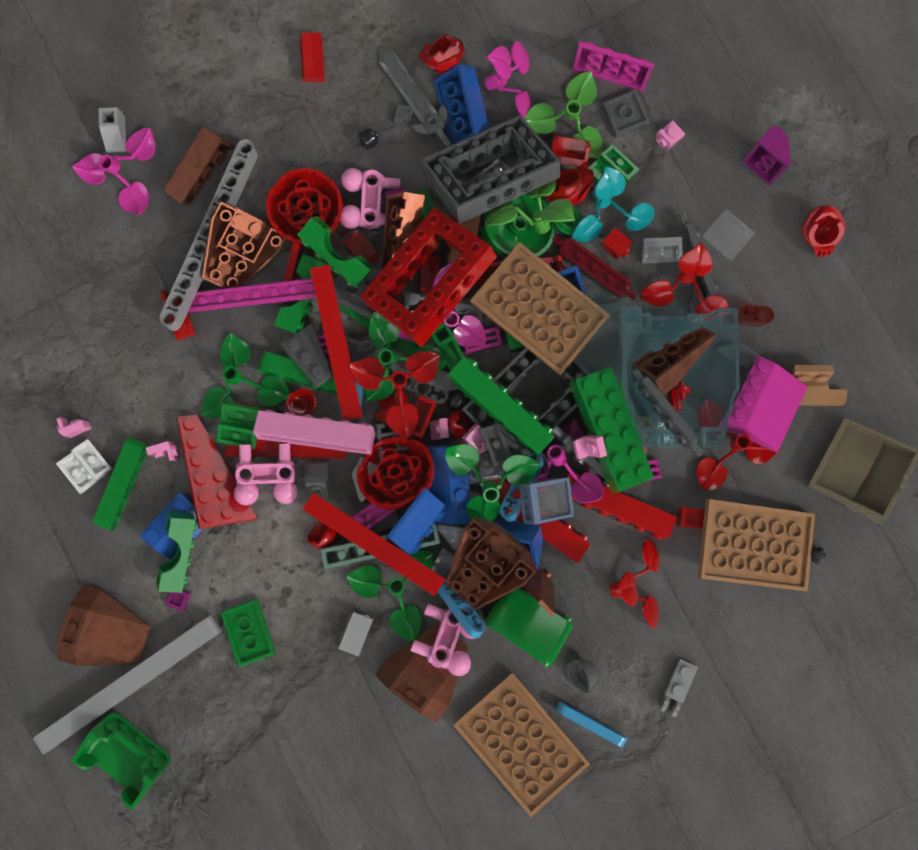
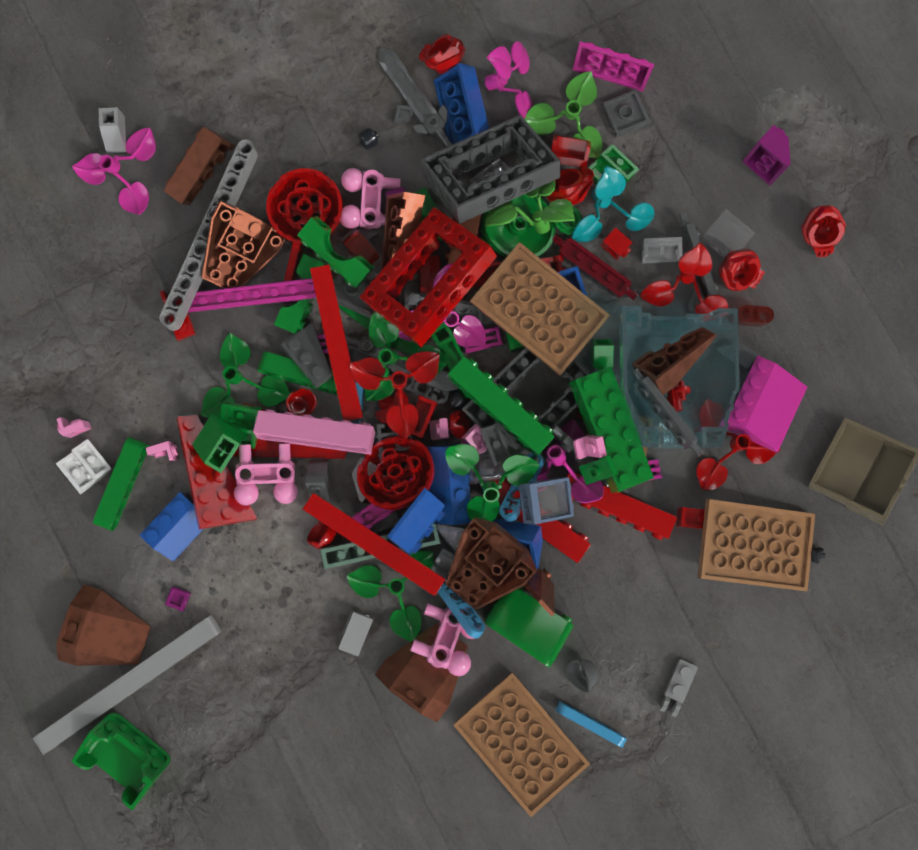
arch [156,511,197,593] -> none
green tile [220,598,276,668] -> none
red piece [299,32,325,83] -> none
red plant [609,537,660,629] -> none
bright pink bracket [655,121,685,151] -> none
medium nougat plate [790,365,847,406] -> none
none -> green slope [192,414,246,473]
none -> green plate [579,456,618,485]
none -> green slope [589,339,614,370]
none -> red helmet [718,249,765,291]

